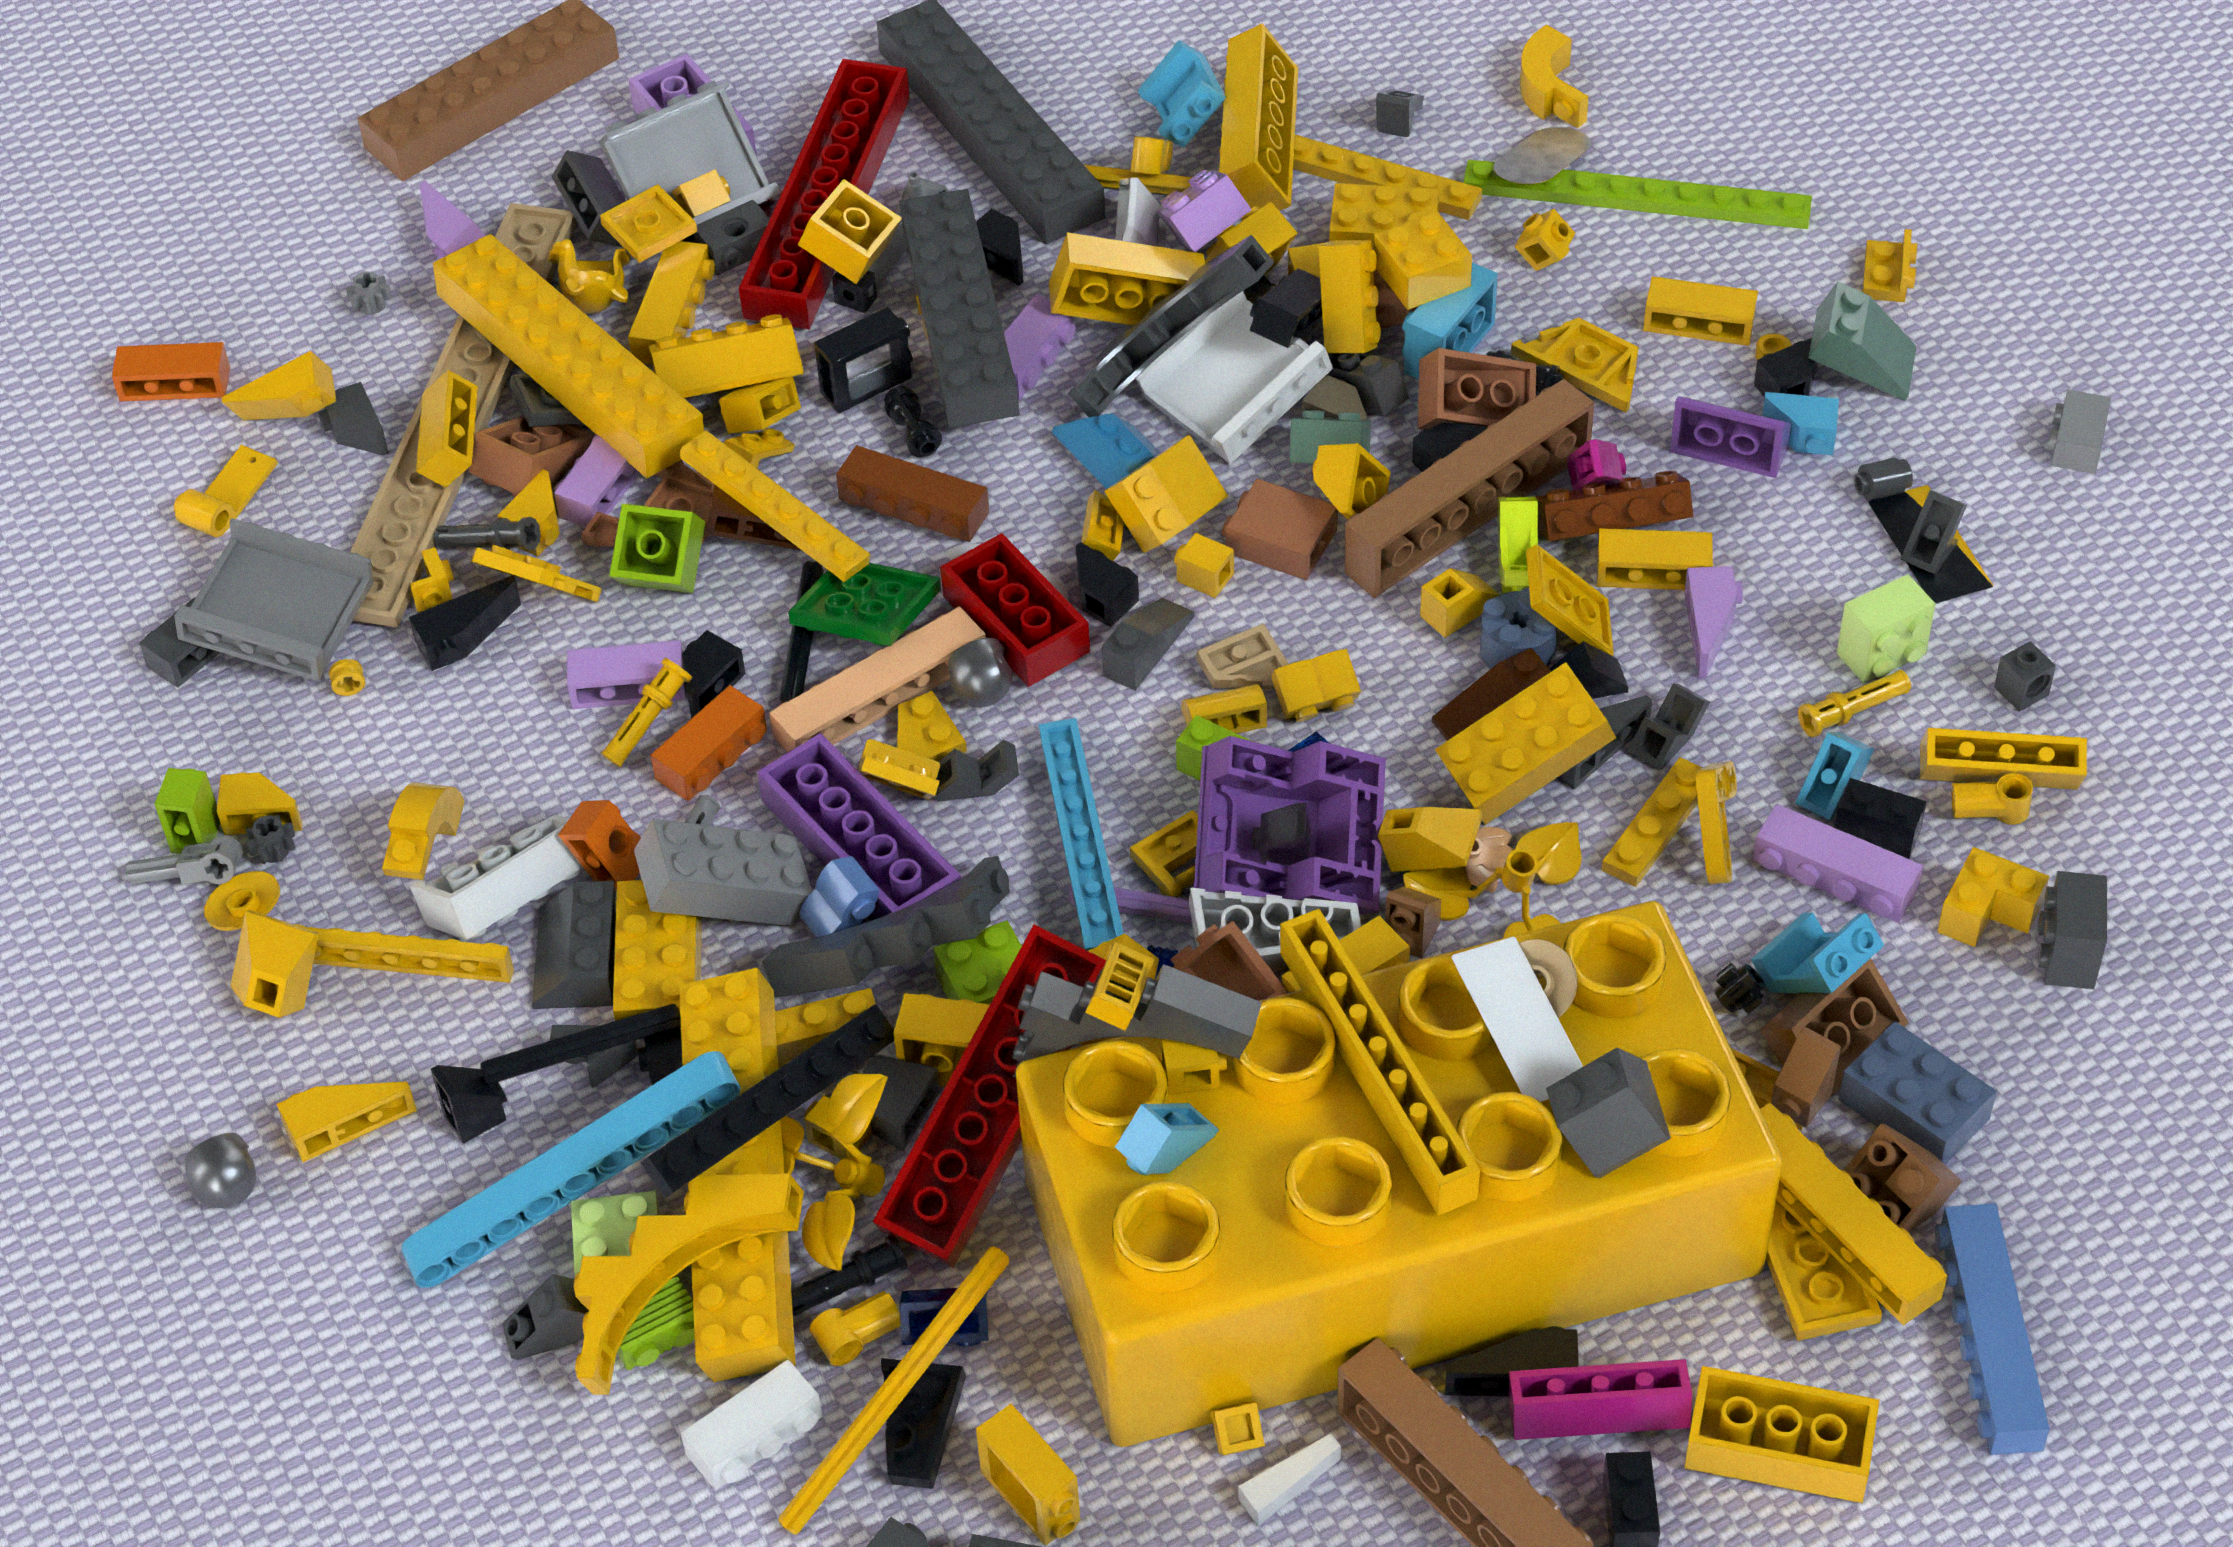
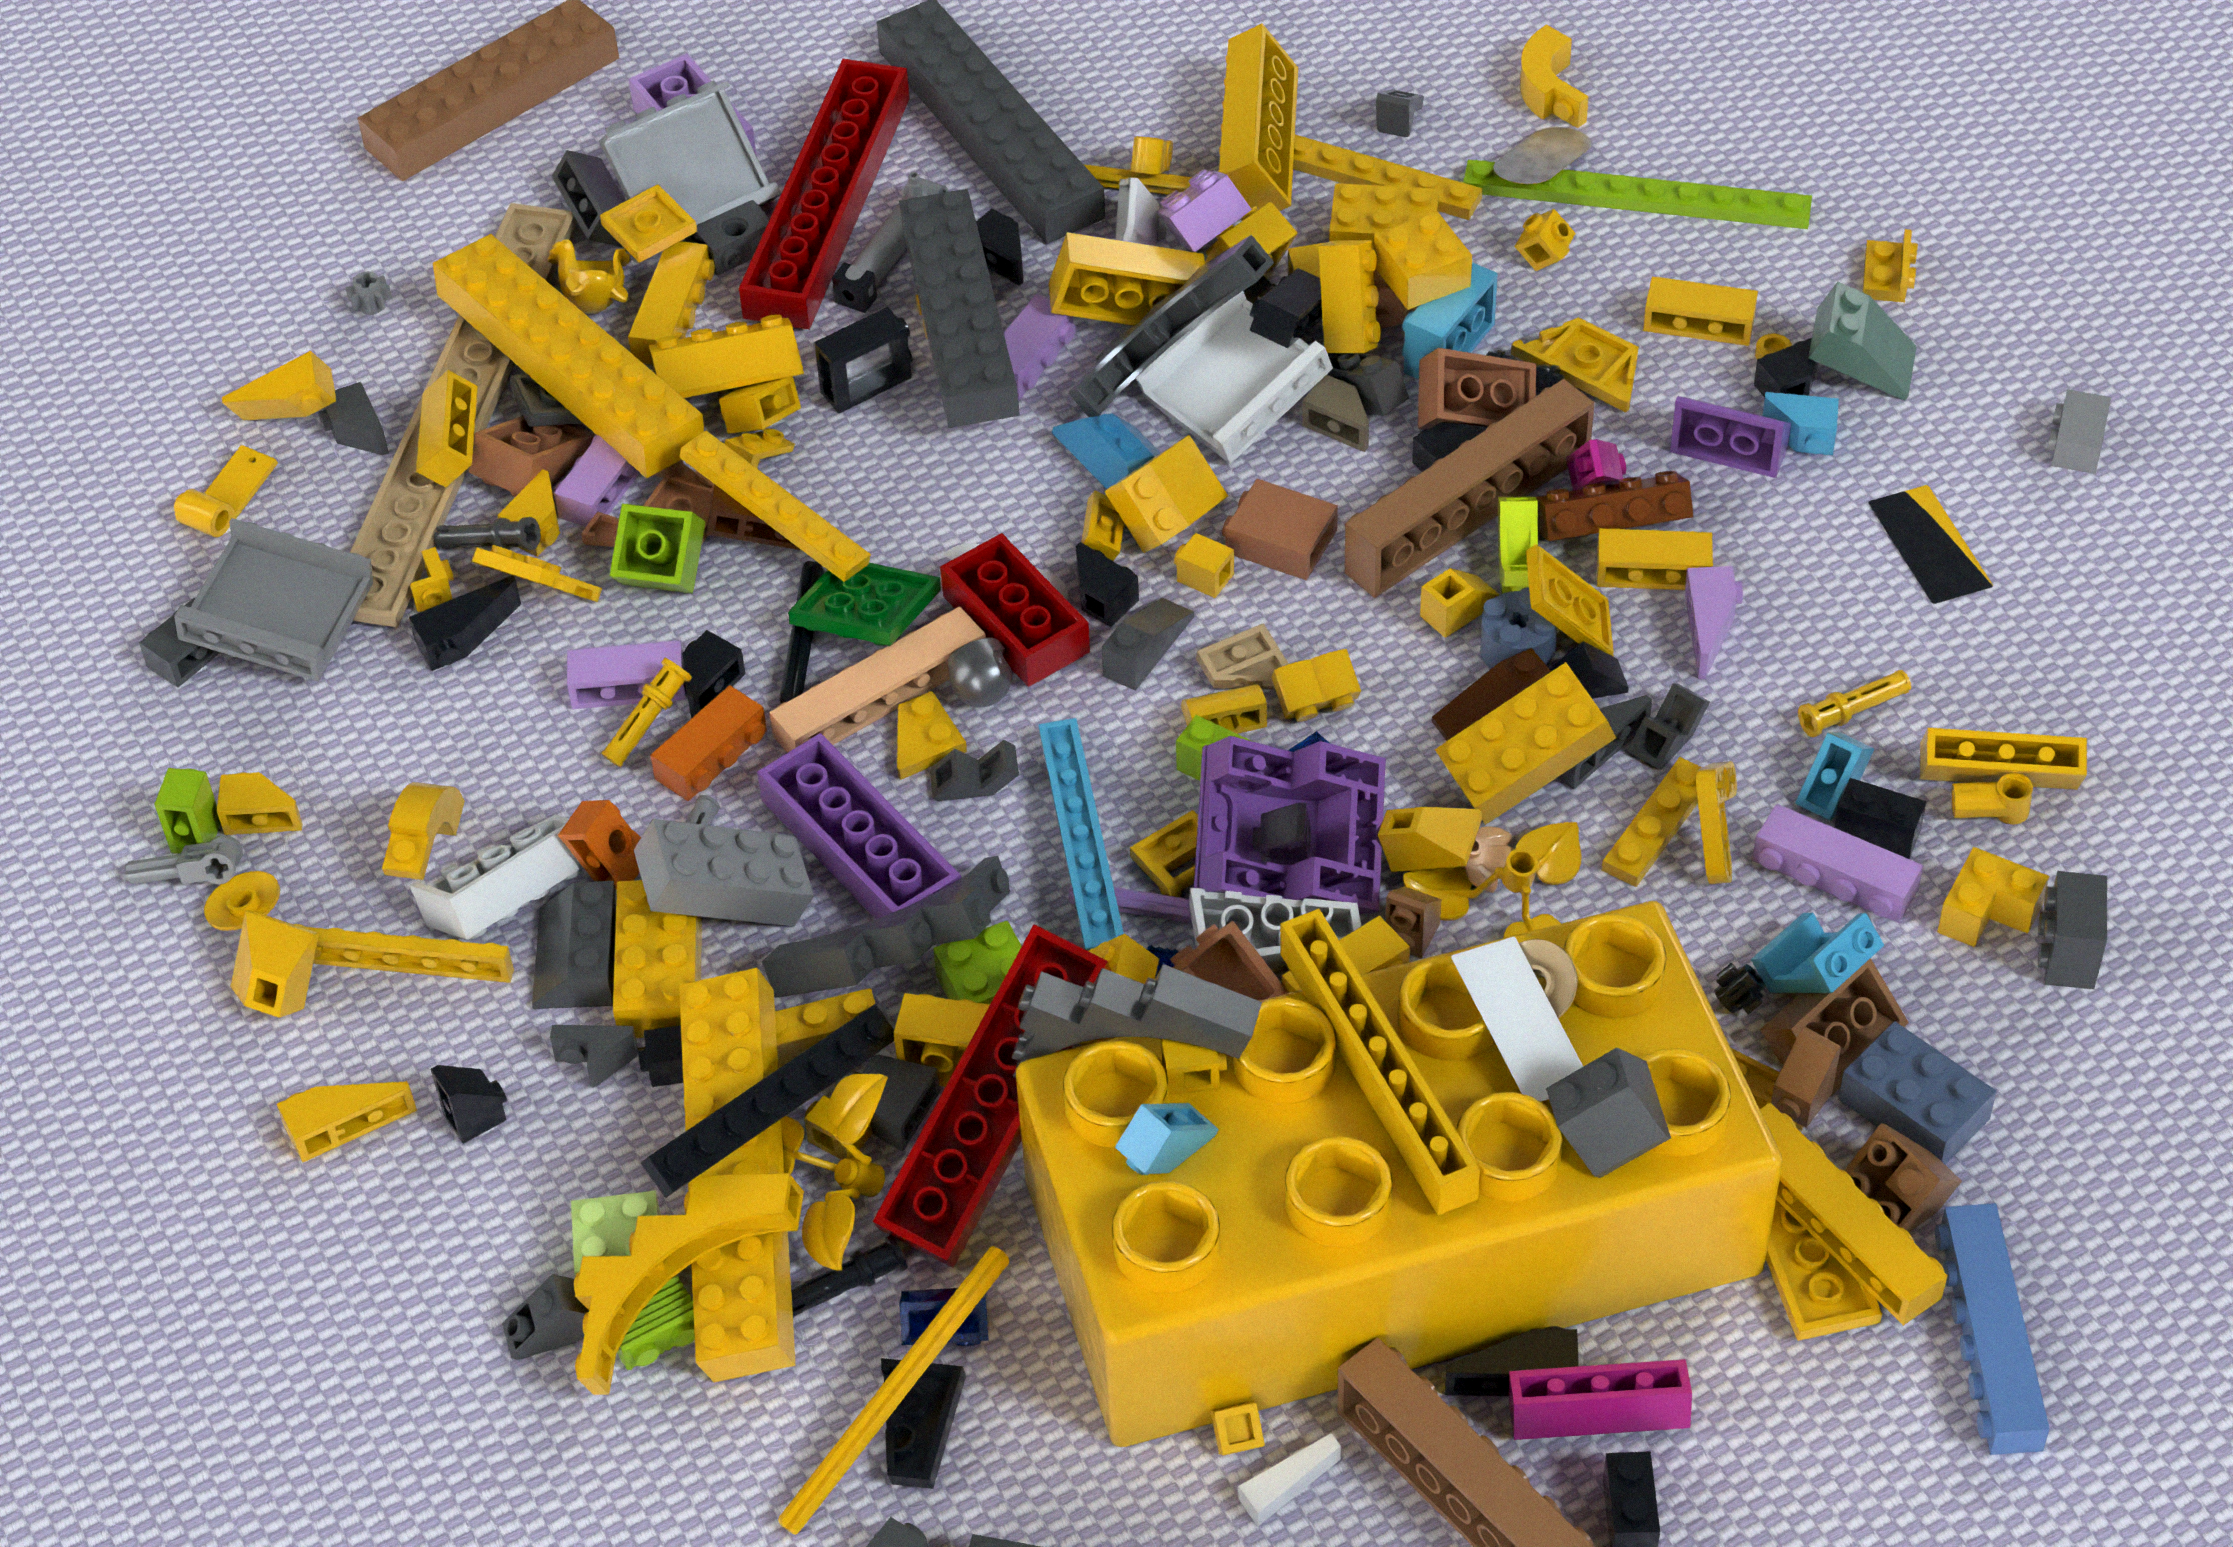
orange brick [112,342,230,402] -> none
flat silver helmet [184,1133,257,1209] -> none
dark grey gear [246,815,296,864] -> none
yellow bush [328,659,366,696] -> none
medium azure beam [401,1051,741,1288] -> none
lavender slope [420,180,486,259] -> none
black axle [480,1004,681,1085] -> none
yellow brick [672,169,731,218] -> none
white brick [681,1360,823,1490] -> none
yellow brick [798,179,902,284] -> none
medium blue brick [800,856,879,937] -> none
yellow piece [809,1291,902,1366] -> none
dark orange brick [836,445,989,542] -> none
yellow bracket [857,739,940,800] -> none
black piece [884,386,942,457] -> none
yellow window [976,1403,1081,1546] -> none
yellow slope [1085,942,1155,1031] -> none
medium azure panel [1137,40,1226,148] -> none
sand green brick [1289,410,1371,464] -> none
yellow slope [1312,443,1391,520] -> none
yellow brick [1684,1366,1880,1503] -> none
yellowish green brick [1837,574,1936,683] -> none
dark grey brick [1854,457,1913,501] -> none
dark grey slope [1900,490,1967,574] -> none
dark grey brick [1994,641,2056,712] -> none

